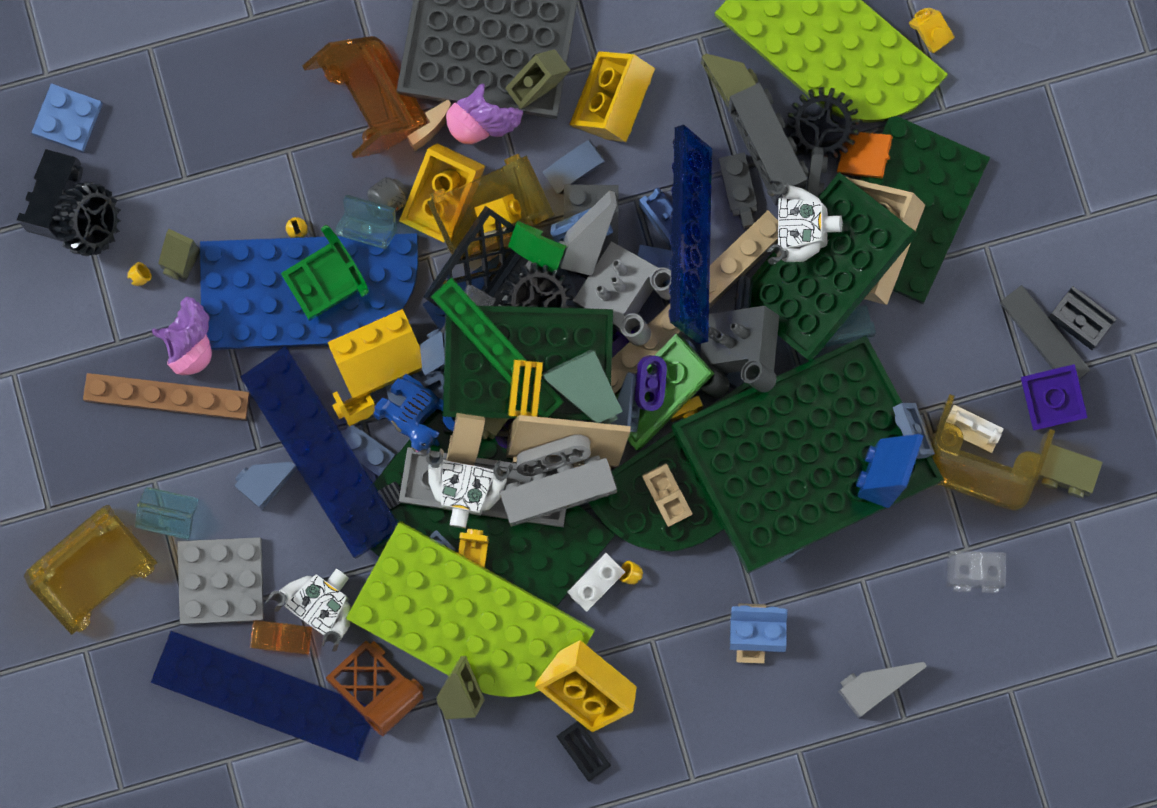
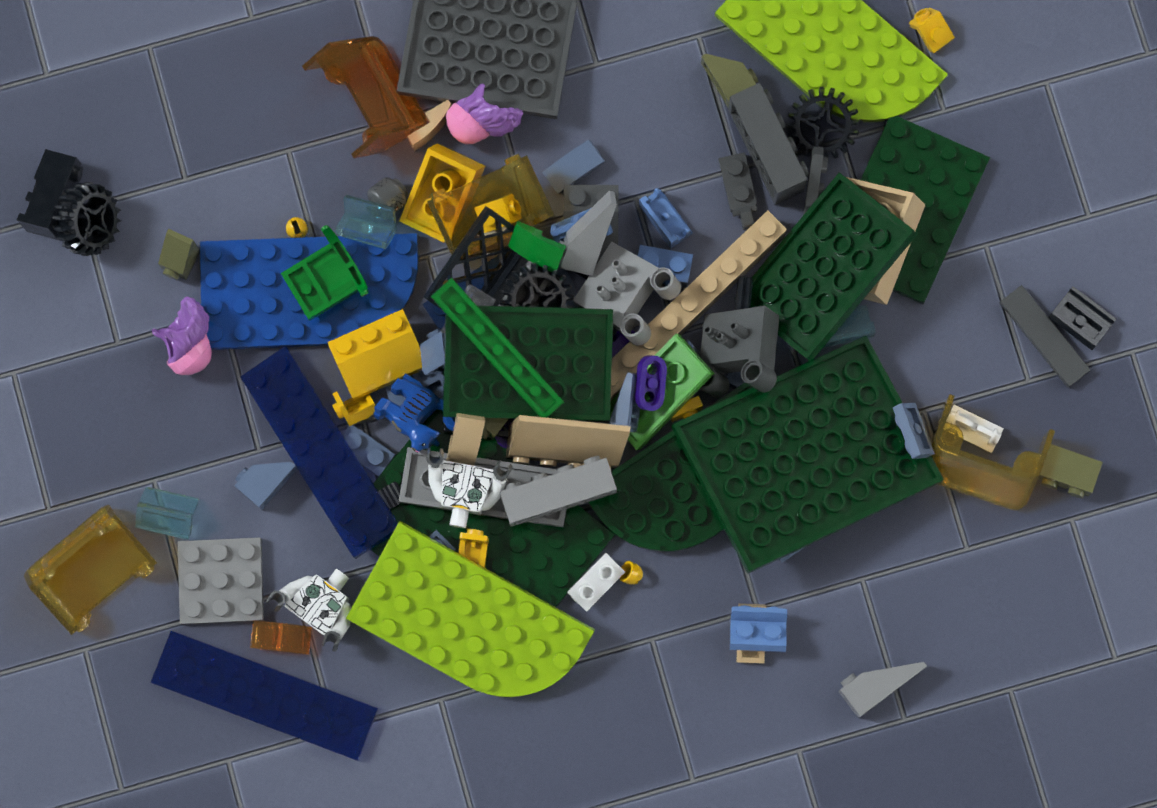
medium blue plate [31,84,103,153] -> none
medium nougat plate [83,373,250,421] -> none
yellow hinge [127,262,152,286] -> none
dark orange piece [326,641,424,736] -> none
olive slope [437,656,485,720] -> none
olive slope [505,49,570,109] -> none
yellow tile [508,360,543,417] -> none
light grey beam [517,435,590,476] -> none
yellow slope [535,640,637,732] -> none
sand green slope [542,350,623,424] -> none
black tile [556,721,611,782] -> none
yellow slope [569,51,655,142] -> none
tan slope [642,463,692,527] -> none
clear blue plate [668,125,712,344] -> none
white torso [766,178,843,265] -> none
orange piece [837,132,893,179] -> none
blue slope [856,434,924,509] -> none
clear brick [947,551,1006,593] -> none
dark purple plate [1021,364,1088,431] -> none

